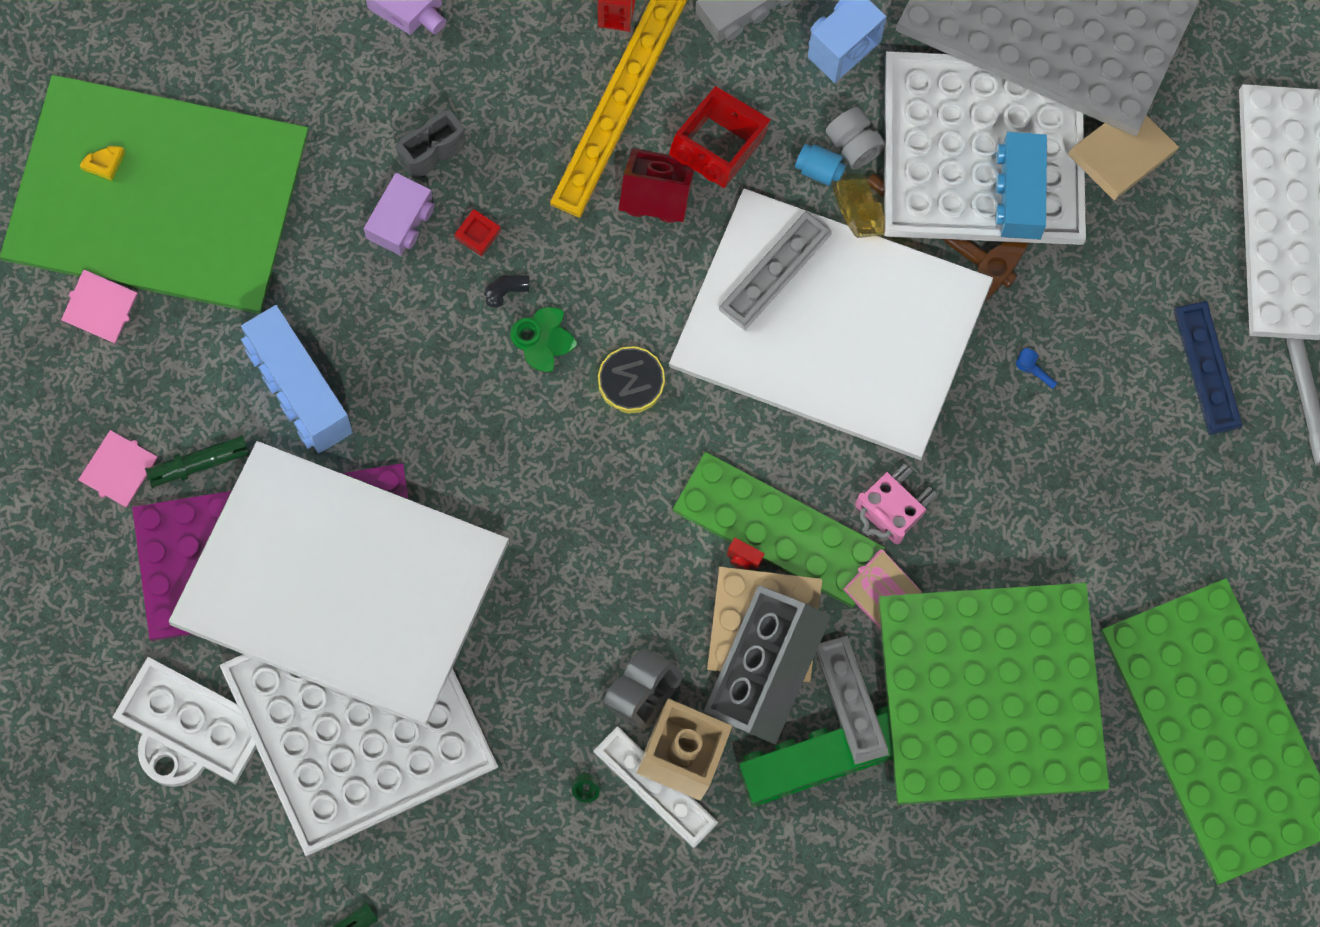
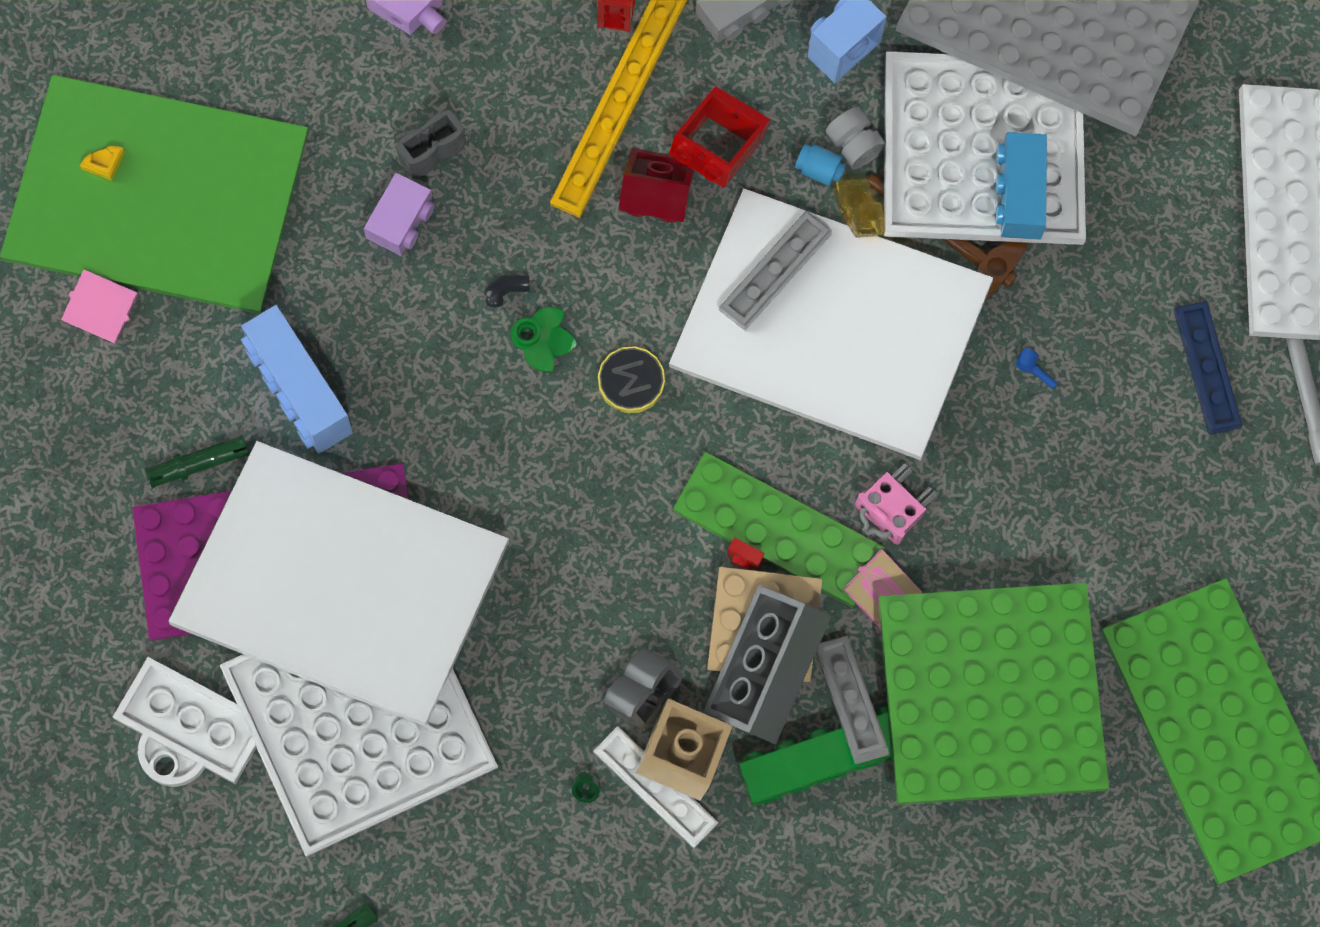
bright pink piece [78,430,158,508] -> none
red plate [454,209,501,257] -> none
tan tile [1068,115,1179,201] -> none

